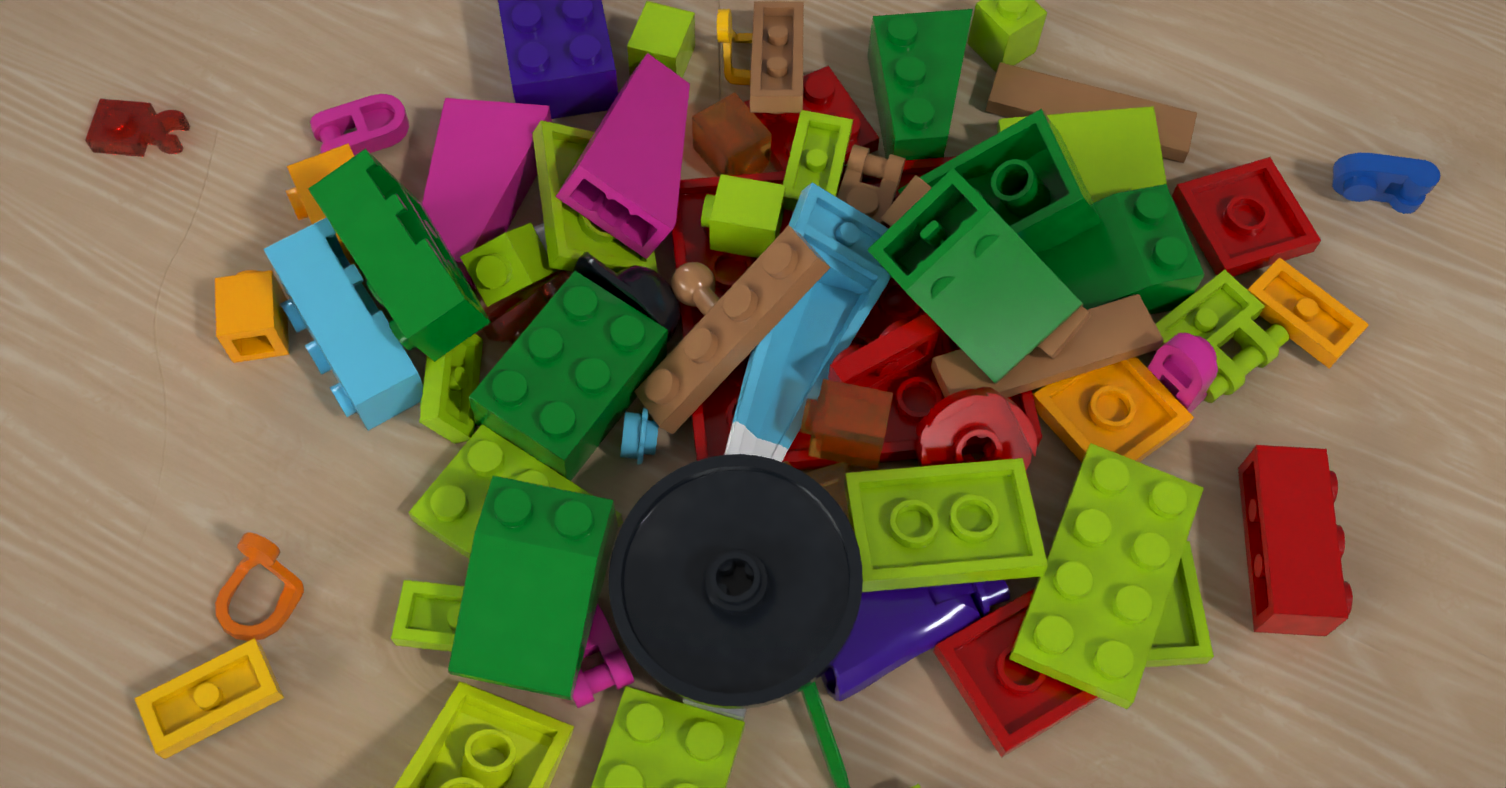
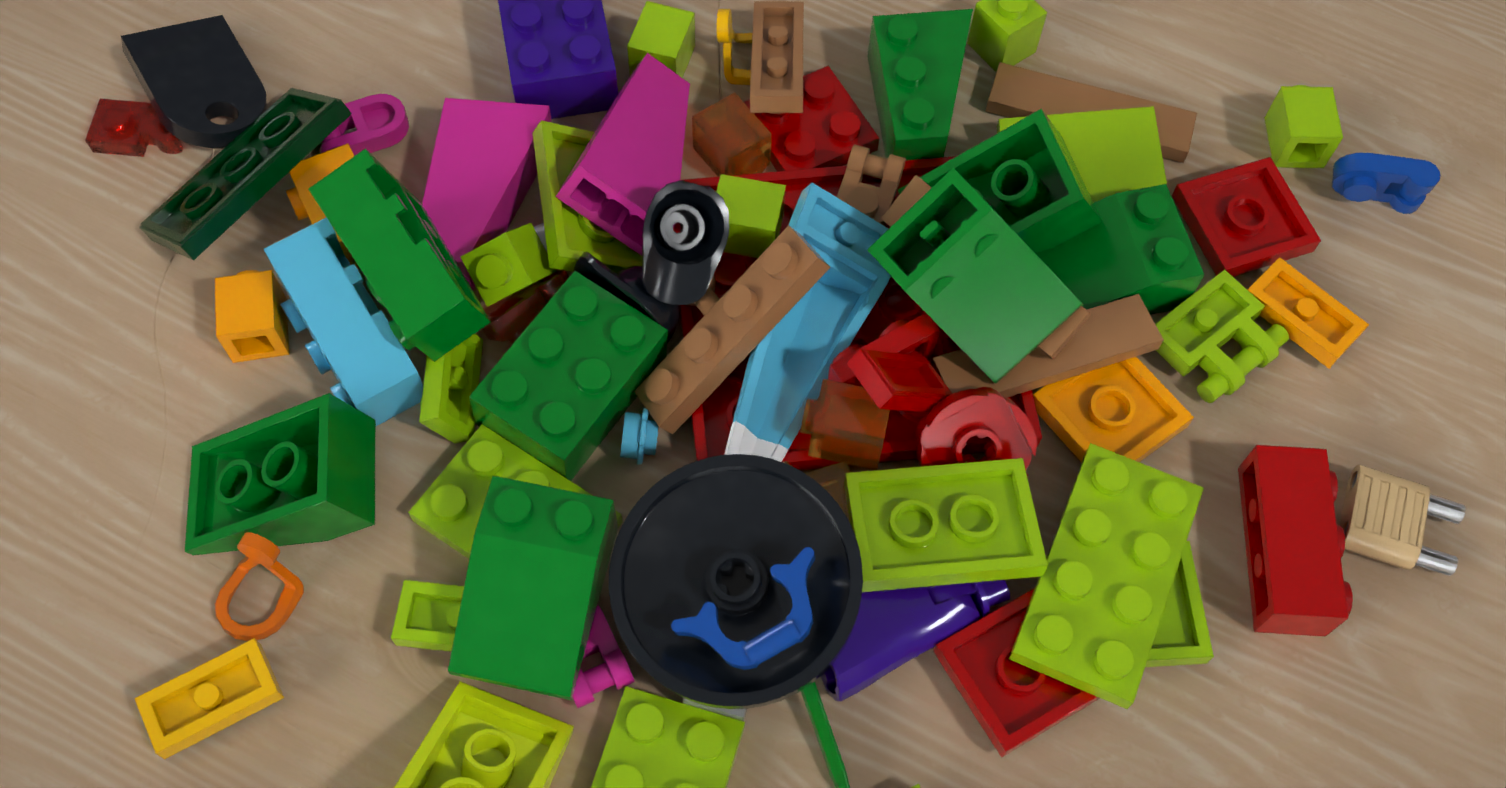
lime plate [783,110,853,211] -> none
dark pink plate [1148,333,1218,413] -> none
none -> black tile [121,15,267,148]
none -> dark green tile [139,88,352,261]
none -> green slope [185,393,376,556]
none -> black cap [642,180,729,305]
none -> blue helmet [671,547,815,670]
none -> red tile [847,349,953,412]
none -> lime brick [1264,85,1343,168]
none -> tan piece [1340,464,1466,576]

